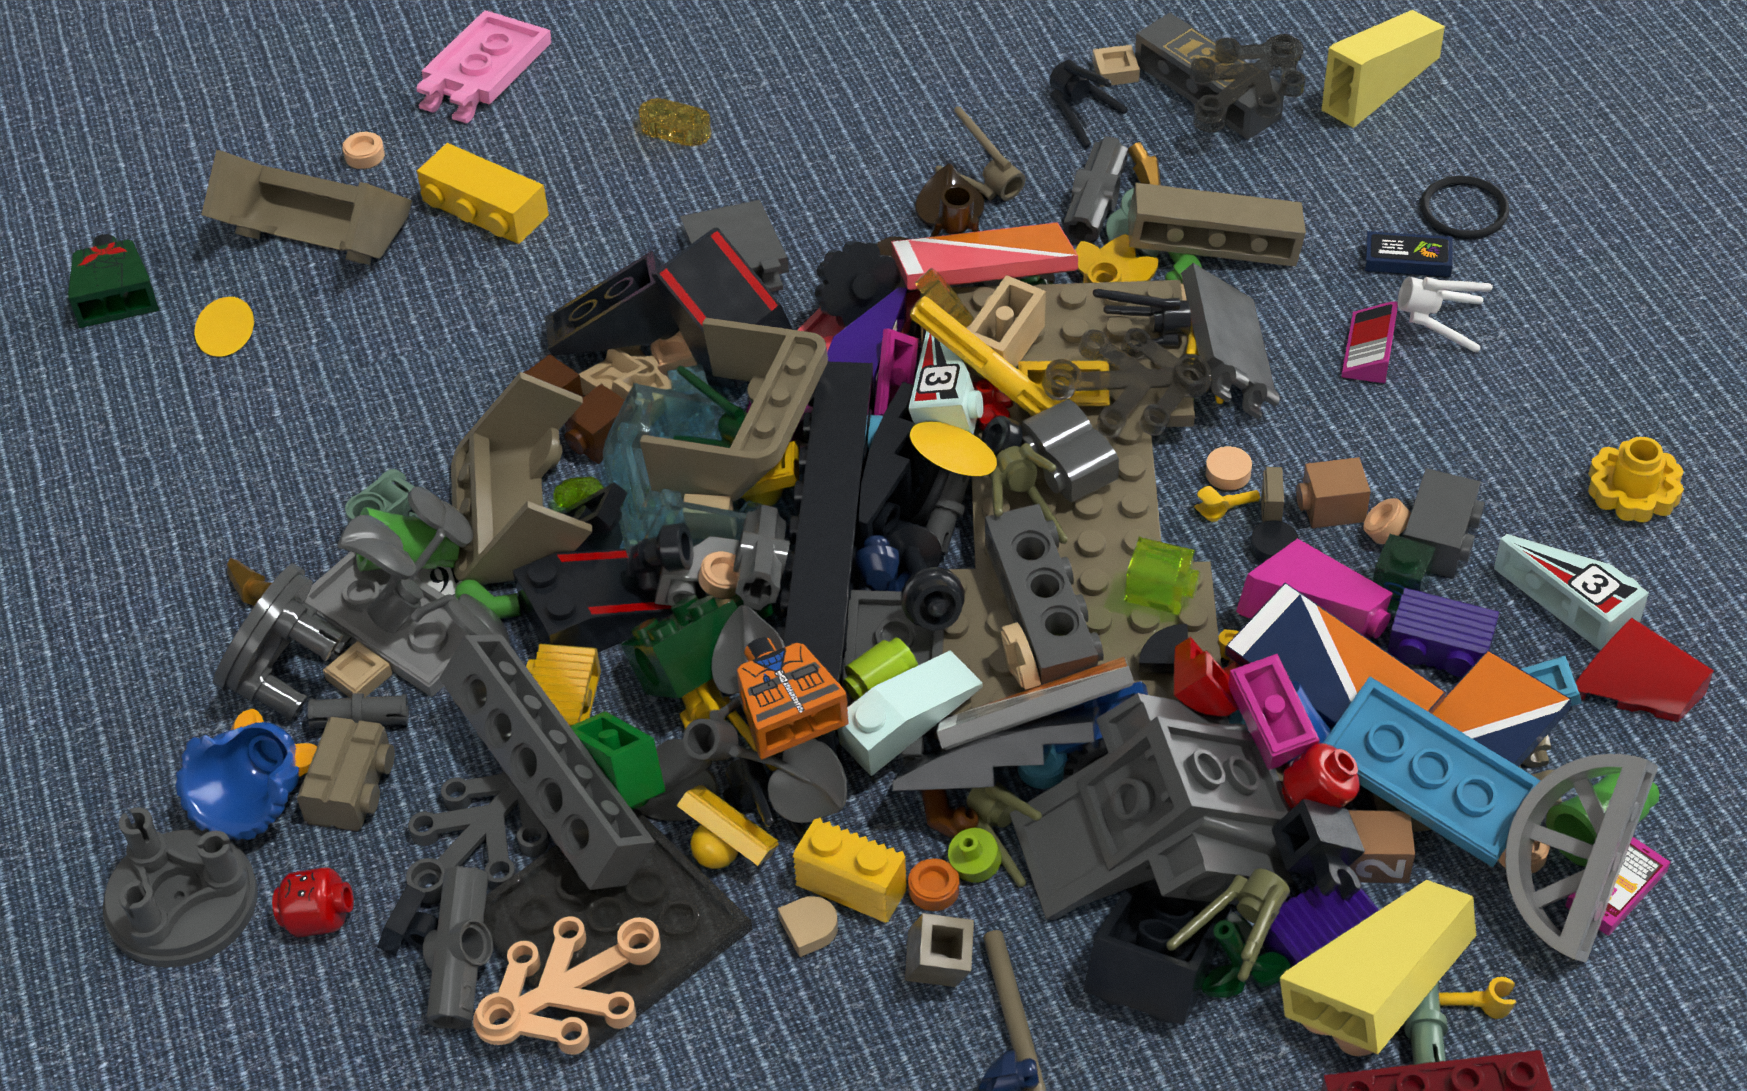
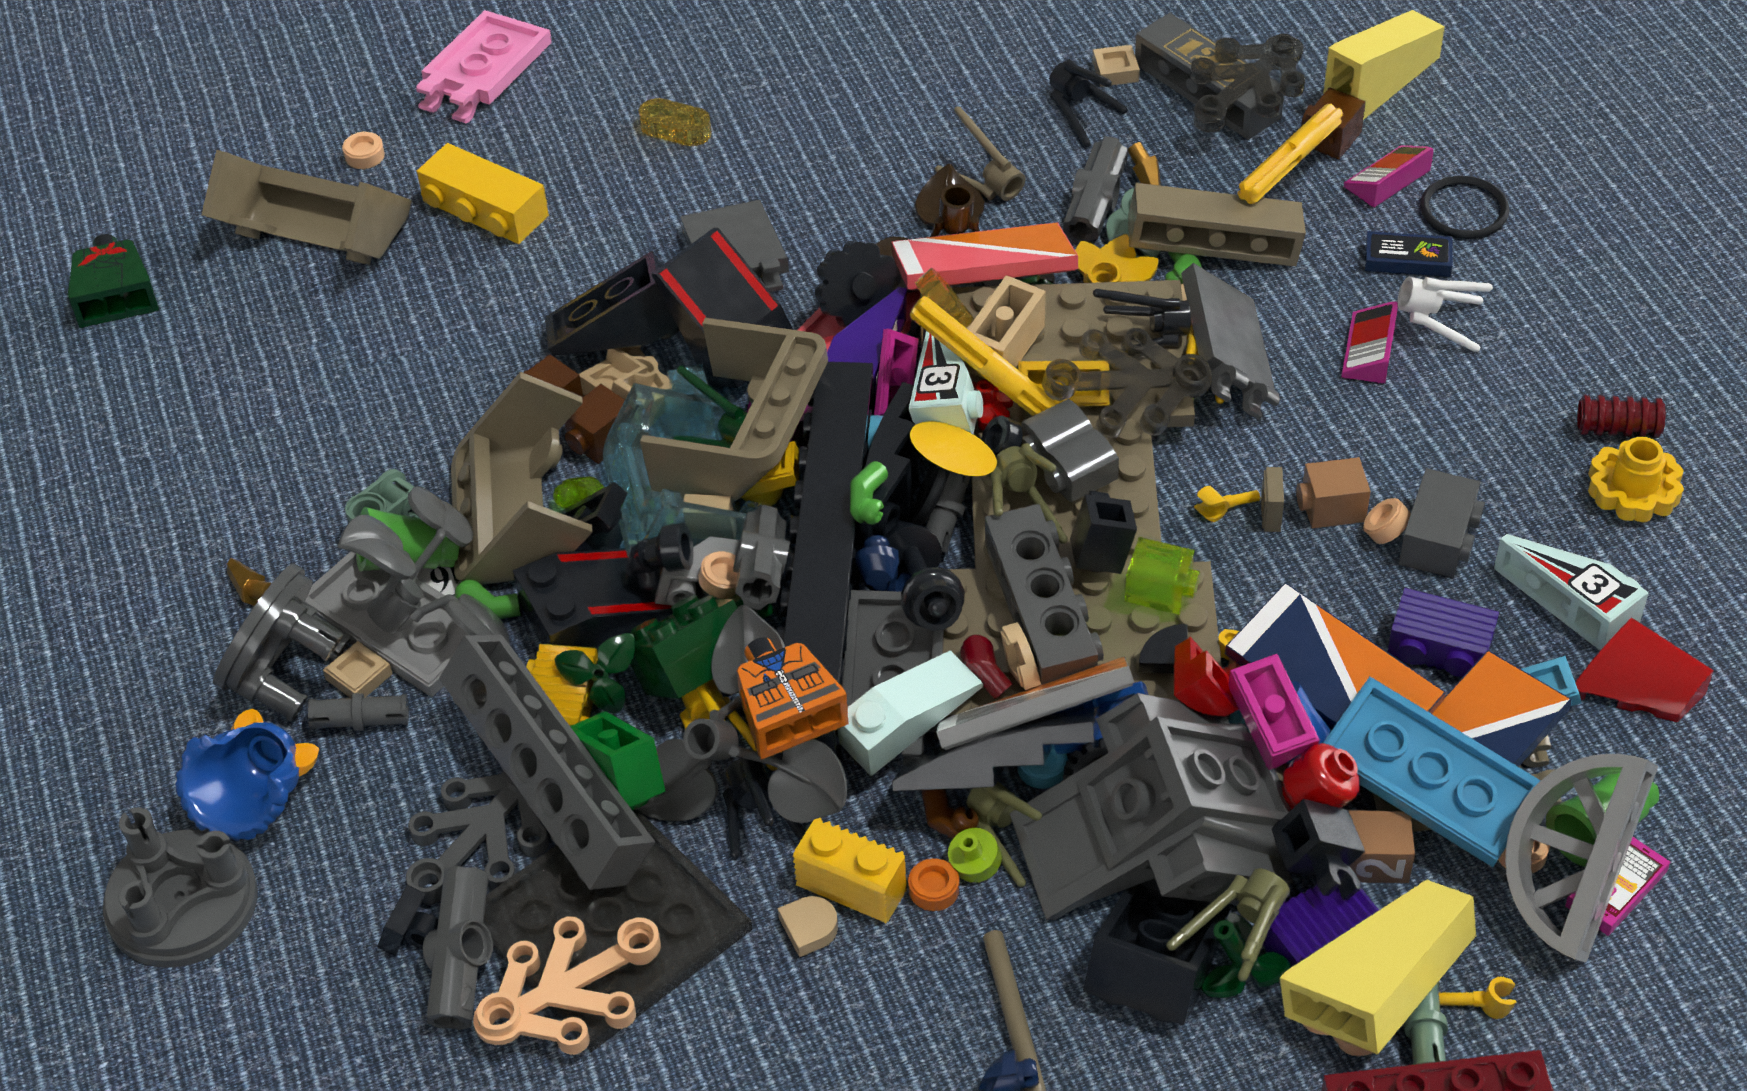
yellow sticker [194,297,254,357] -> none
red head [272,867,354,937] -> none
dark tan brick [297,717,395,831] -> none
light nougat tile [651,331,698,375] -> none
yellow tile [677,785,779,869] -> none
lime brick [843,637,918,701] -> none
dark tan brick [905,913,974,987] -> none
light nougat tile [1206,446,1252,491] -> none
dark pink slope [1236,538,1393,639] -> none
black tile [1250,520,1298,563] -> none
clear green brick [1373,534,1436,612] -> none
none -> dark green plant [554,633,635,713]
none -> bright green arm [850,461,888,525]
none -> dark red arm [960,634,1013,700]
none -> black brick [1070,490,1137,574]
none -> yellow axle [1238,104,1343,204]
none -> reddish brown brick [1301,87,1366,159]
none -> dark pink slope [1344,145,1434,207]
none -> dark red piece [1577,394,1666,438]

